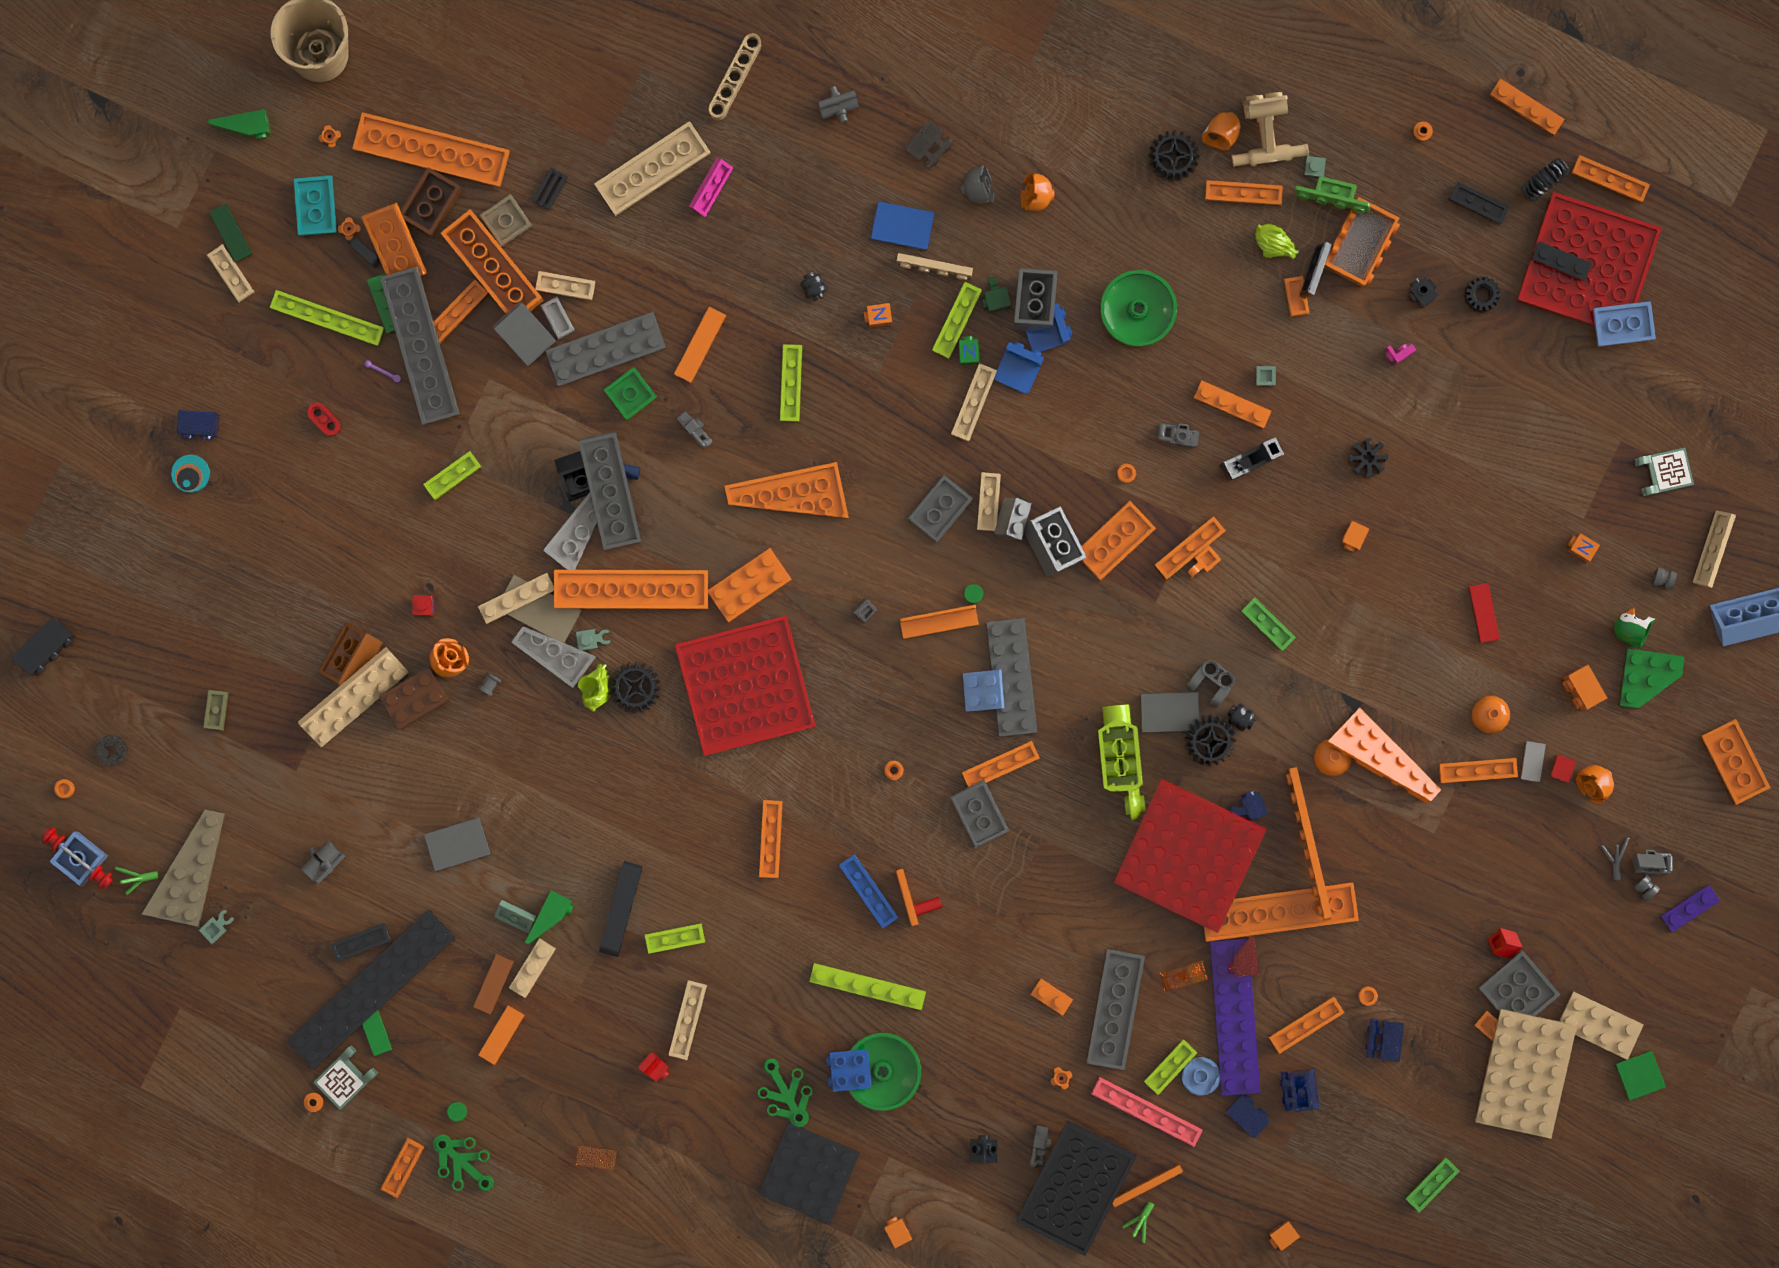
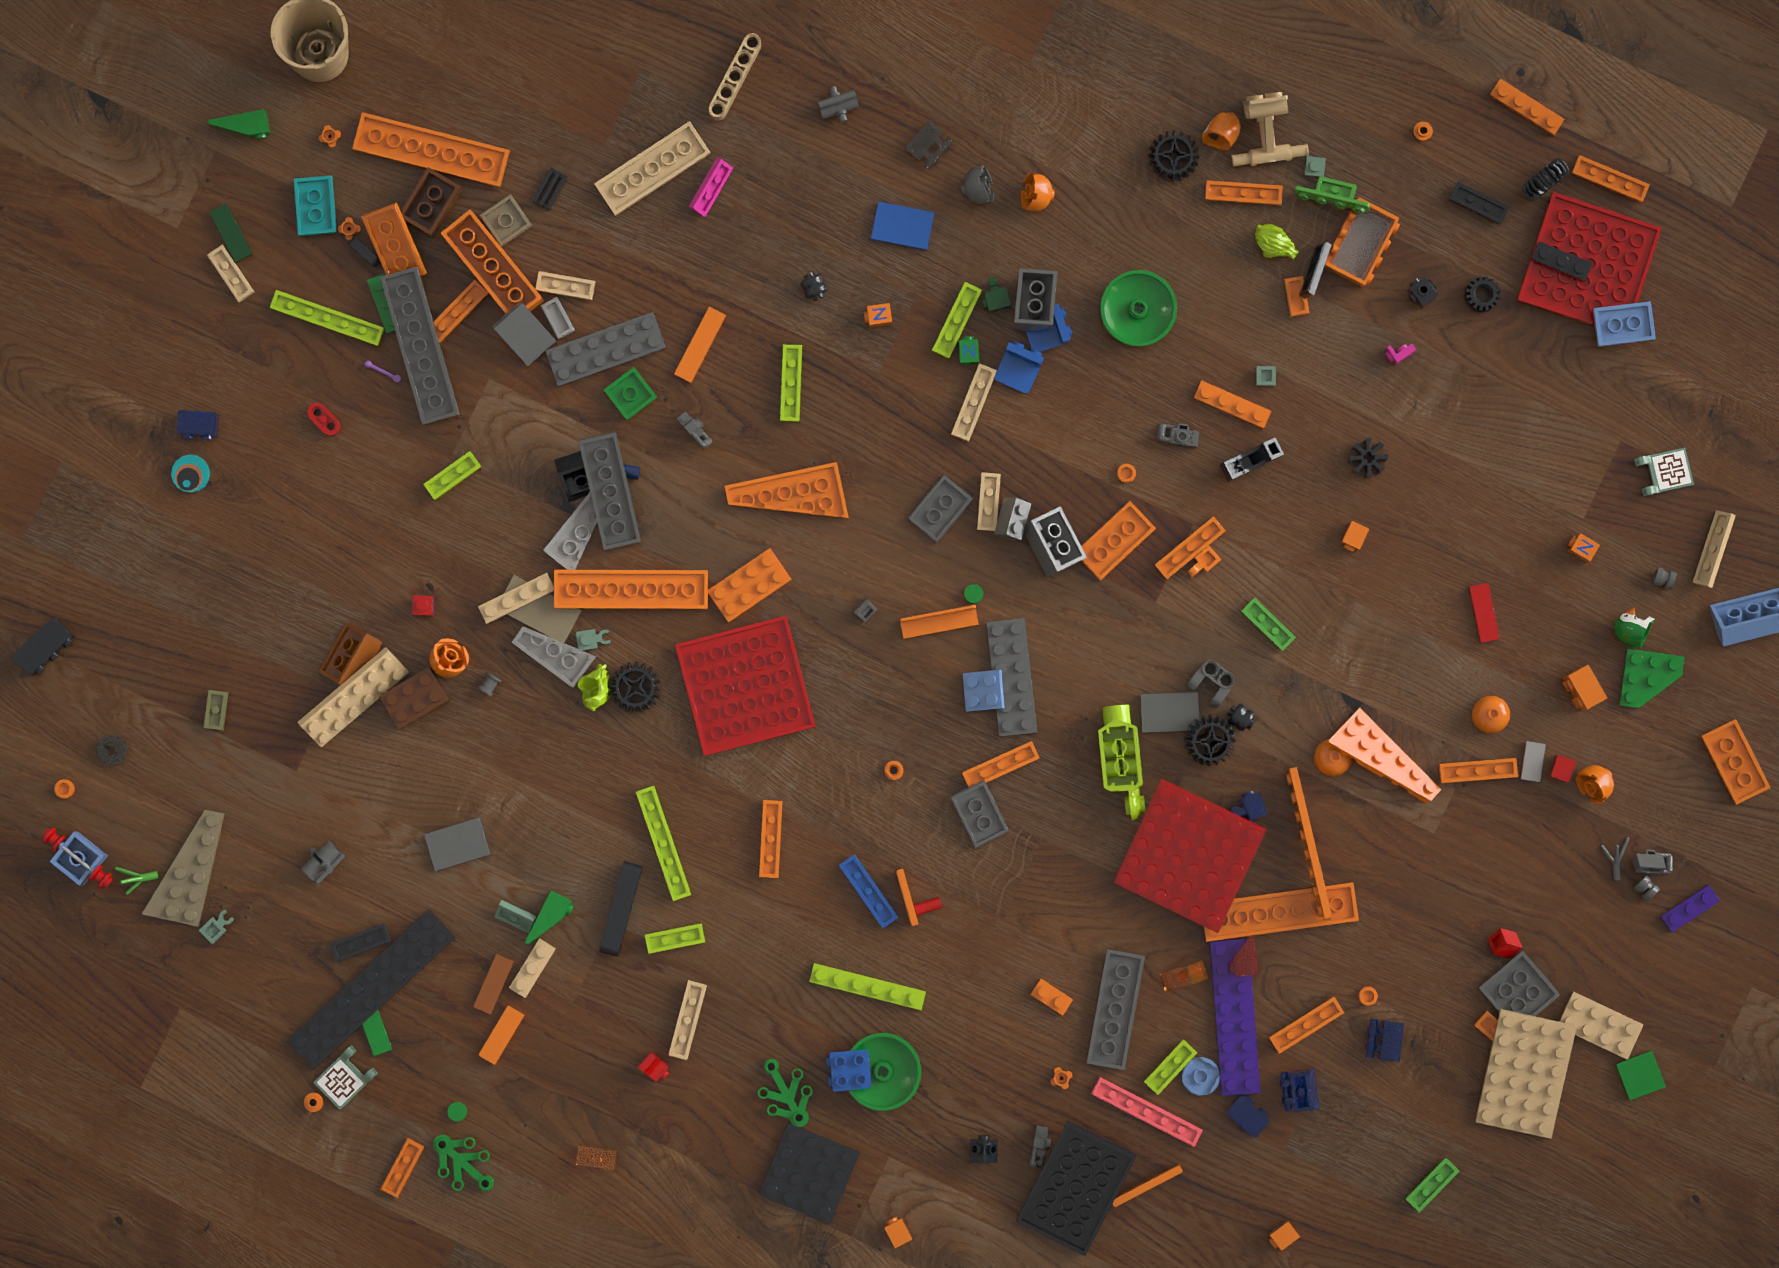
tan plate [897,253,973,280] -> none
bright green plant [1122,1201,1154,1243] -> none
none -> lime plate [636,786,691,901]

